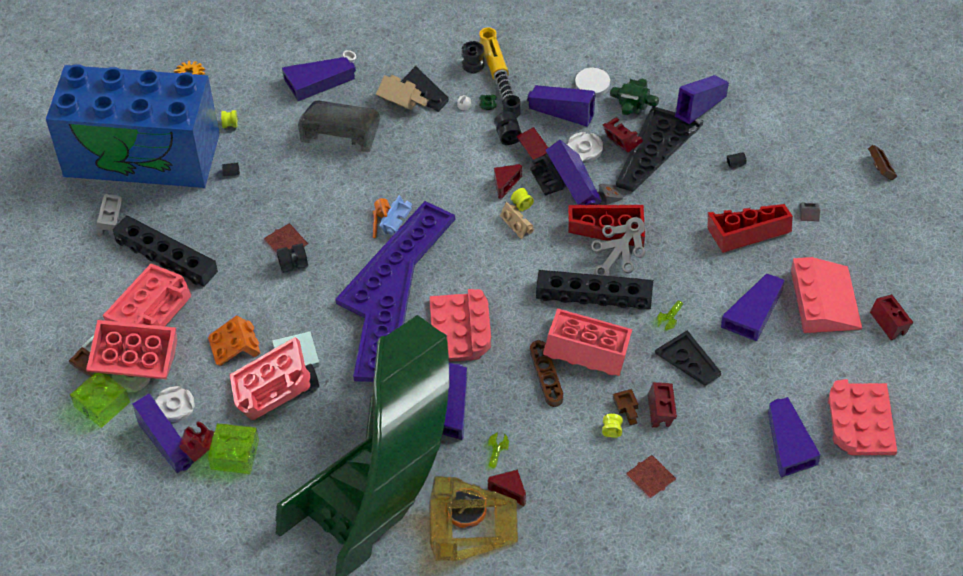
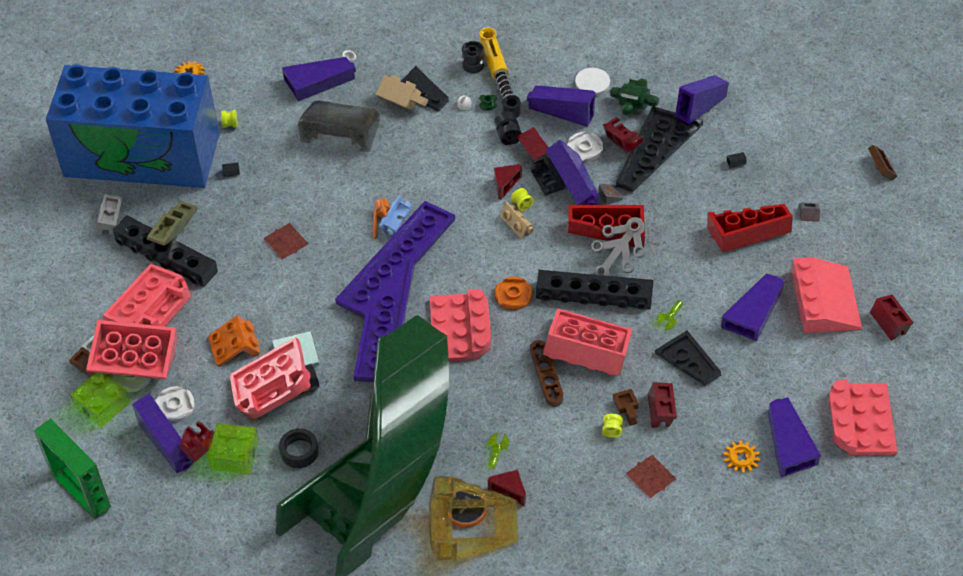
black wheel [276,243,308,273] -> none
dark purple slope [442,363,468,440] -> none
none -> green window [34,418,111,519]
none -> olive slope [147,200,197,245]
none -> black tyre [279,428,319,468]
none -> orange tile [495,276,533,310]
none -> light orange gear [723,441,760,473]

